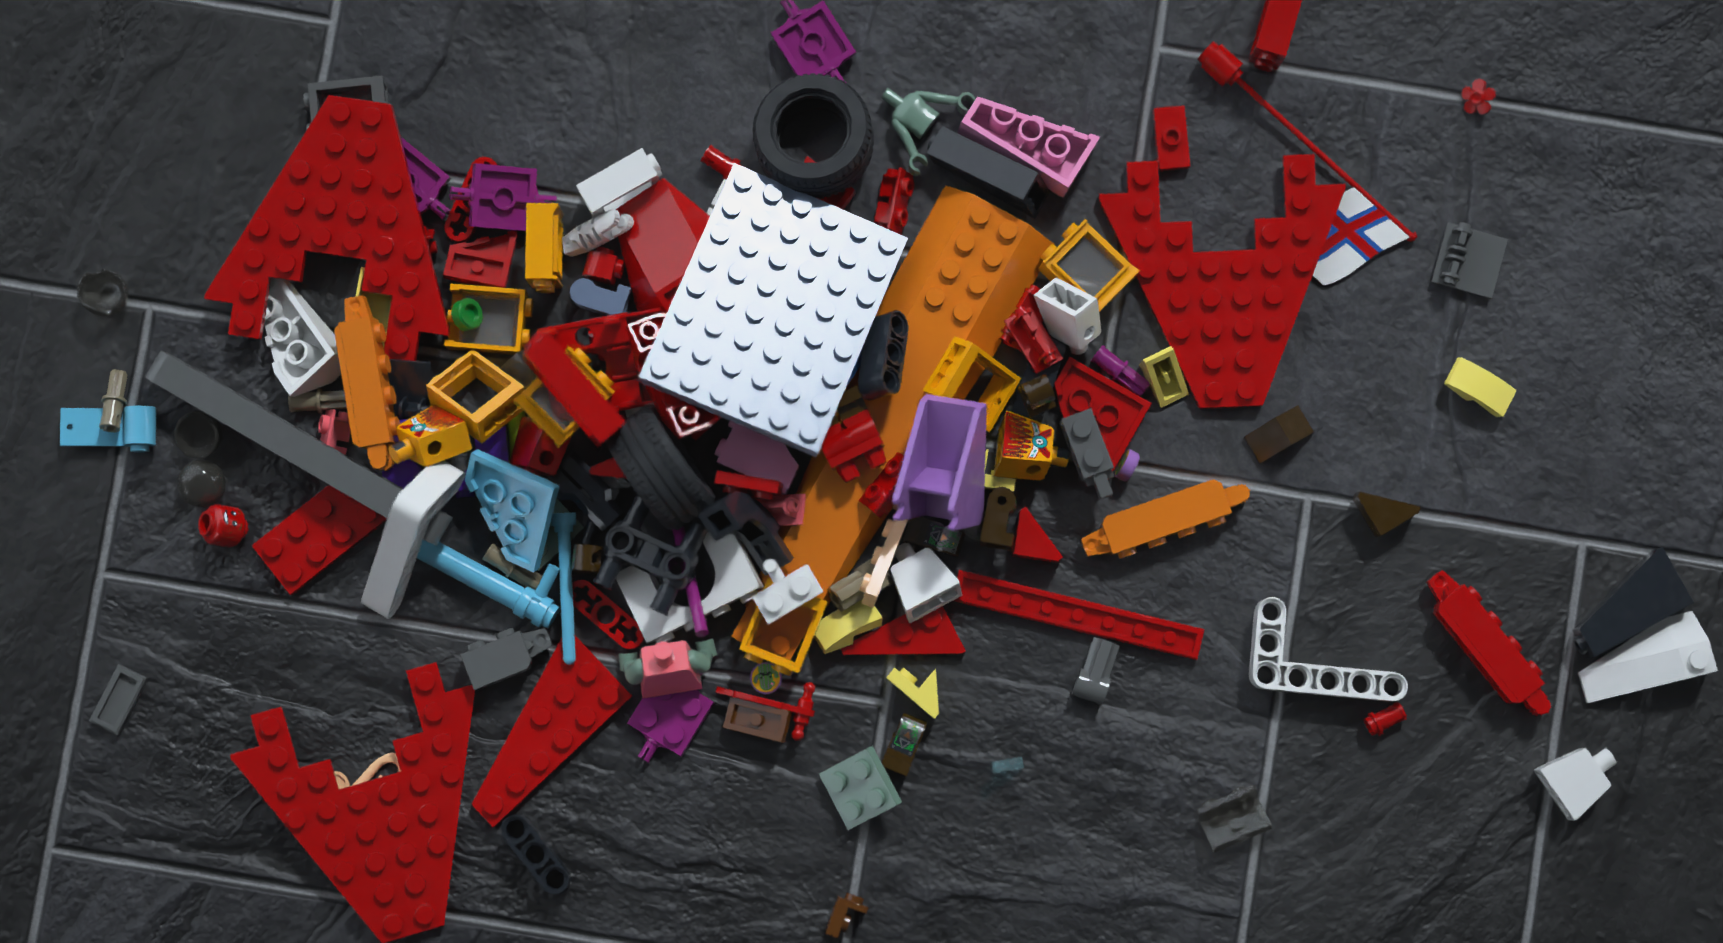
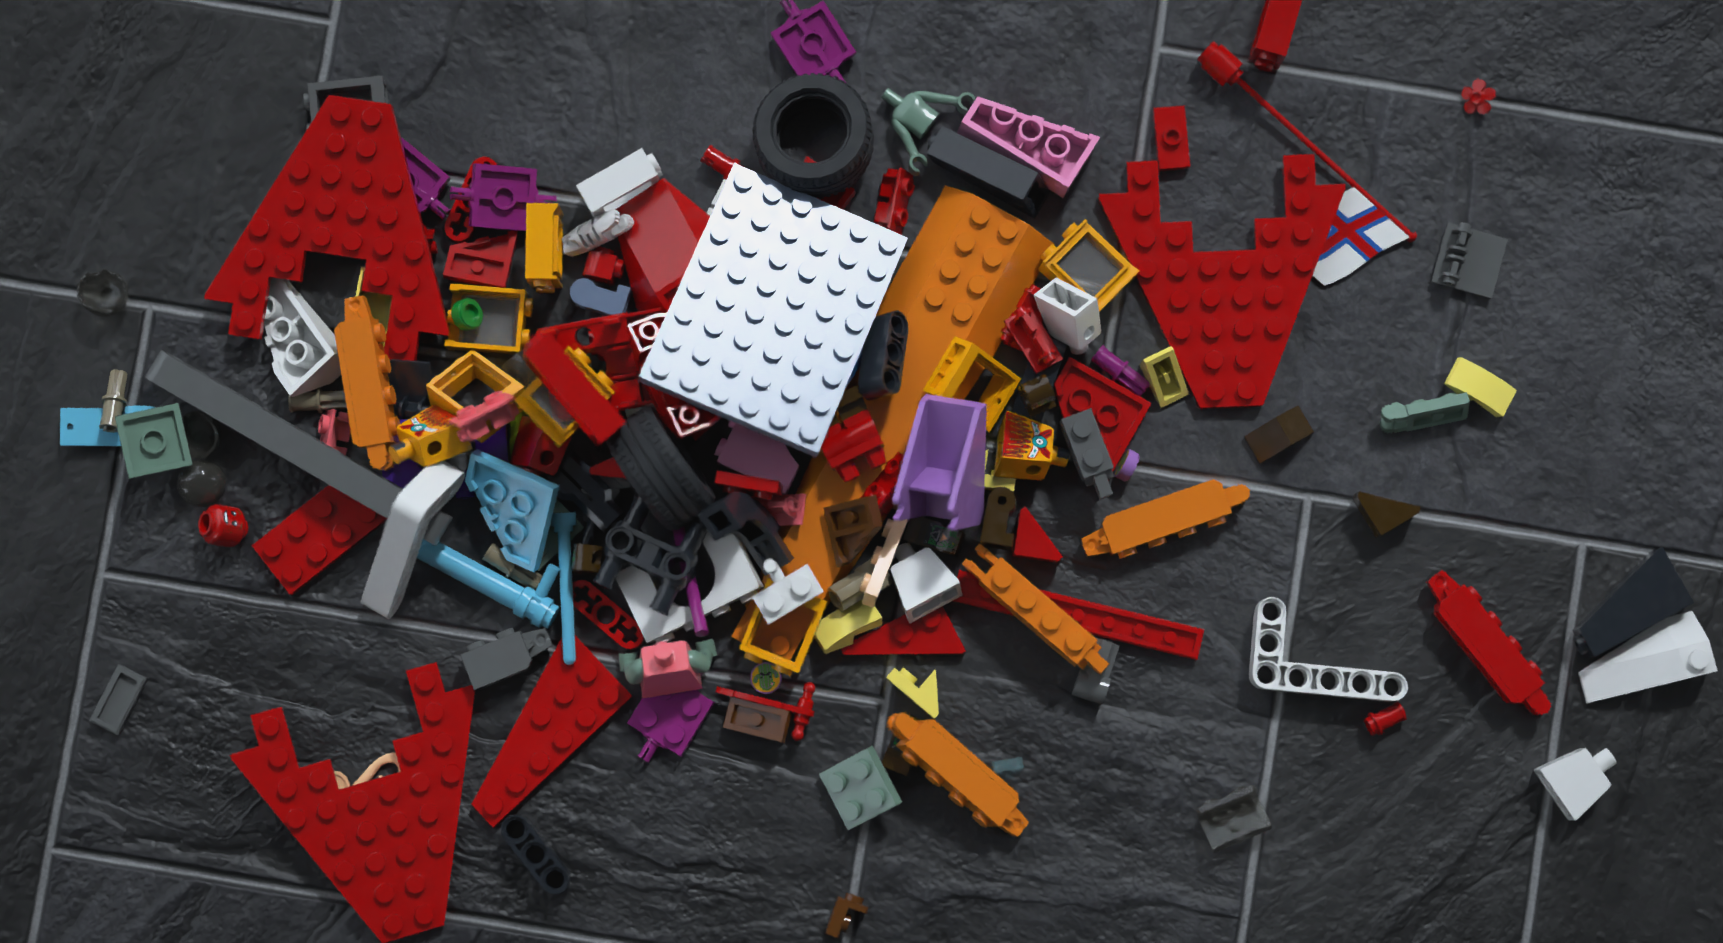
none -> sand green plate [114,403,193,479]
none -> coral hinge [449,391,519,443]
none -> reddish brown wing [823,495,883,567]
none -> orange hinge [886,713,1029,837]
none -> orange hinge [962,544,1109,675]
none -> sand green hinge [1380,392,1470,434]

